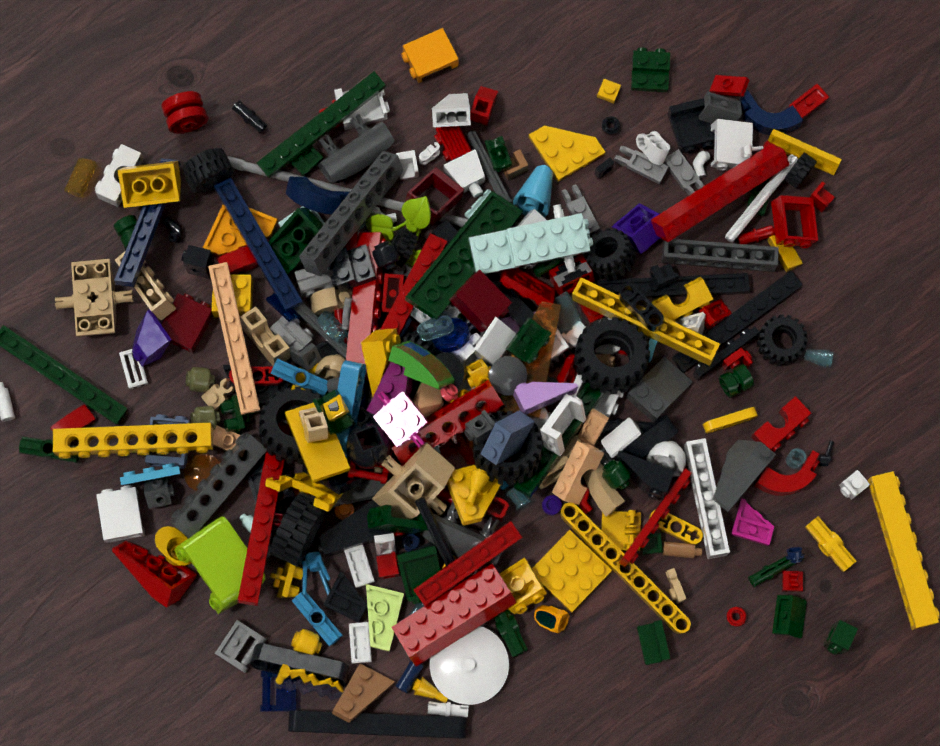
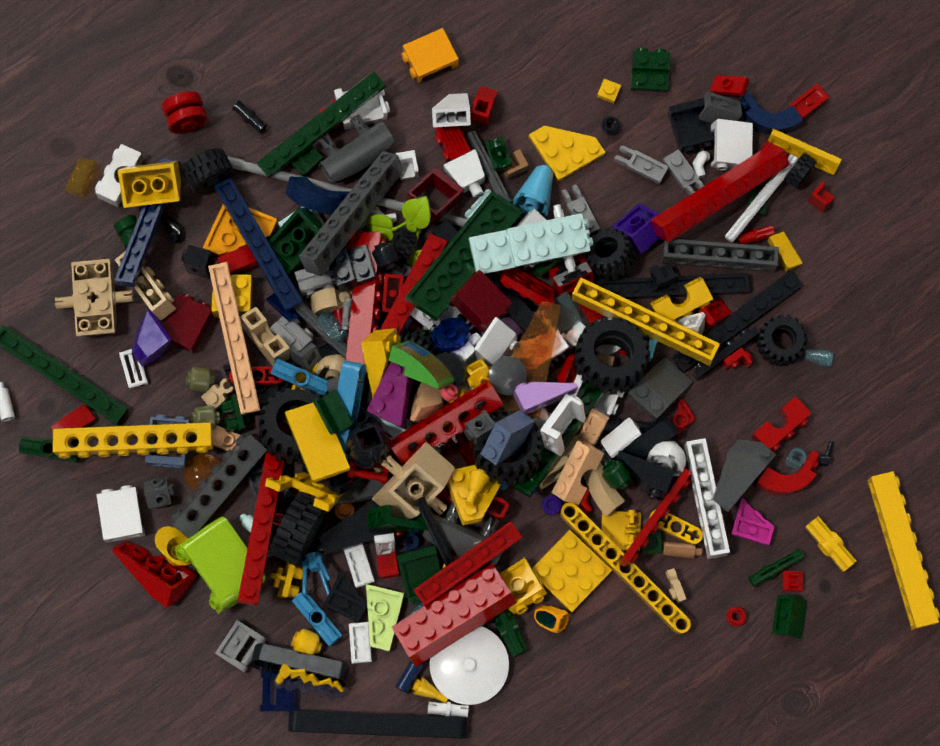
medium azure wing [120,463,180,485] -> none
tan brick [299,407,328,443] -> none
yellow slope [323,394,350,421] -> none
medium nougat wing [332,664,395,723] -> none
plate [373,391,428,448] -> none
clear light blue beam [417,315,454,341] -> none
white piece [419,142,440,165] -> none
clear light blue bush [505,488,531,510] -> none
dark green bracket [506,318,552,364] -> none
black tile [594,157,614,179] -> none
black beam [619,283,664,332] -> none
white piece [636,131,670,165] -> none
dark green panel [637,620,670,665] -> none
yellow beam [702,407,758,434] -> none
dark green wheel [718,364,754,398] -> none
white hand [740,144,764,158] -> none
red window [771,195,818,248] -> none
dark blue plate [786,547,805,563] -> none
dark green brick [823,620,858,655] -> none
white bracket [839,470,870,500] -> none
none -> red piece [670,400,695,437]

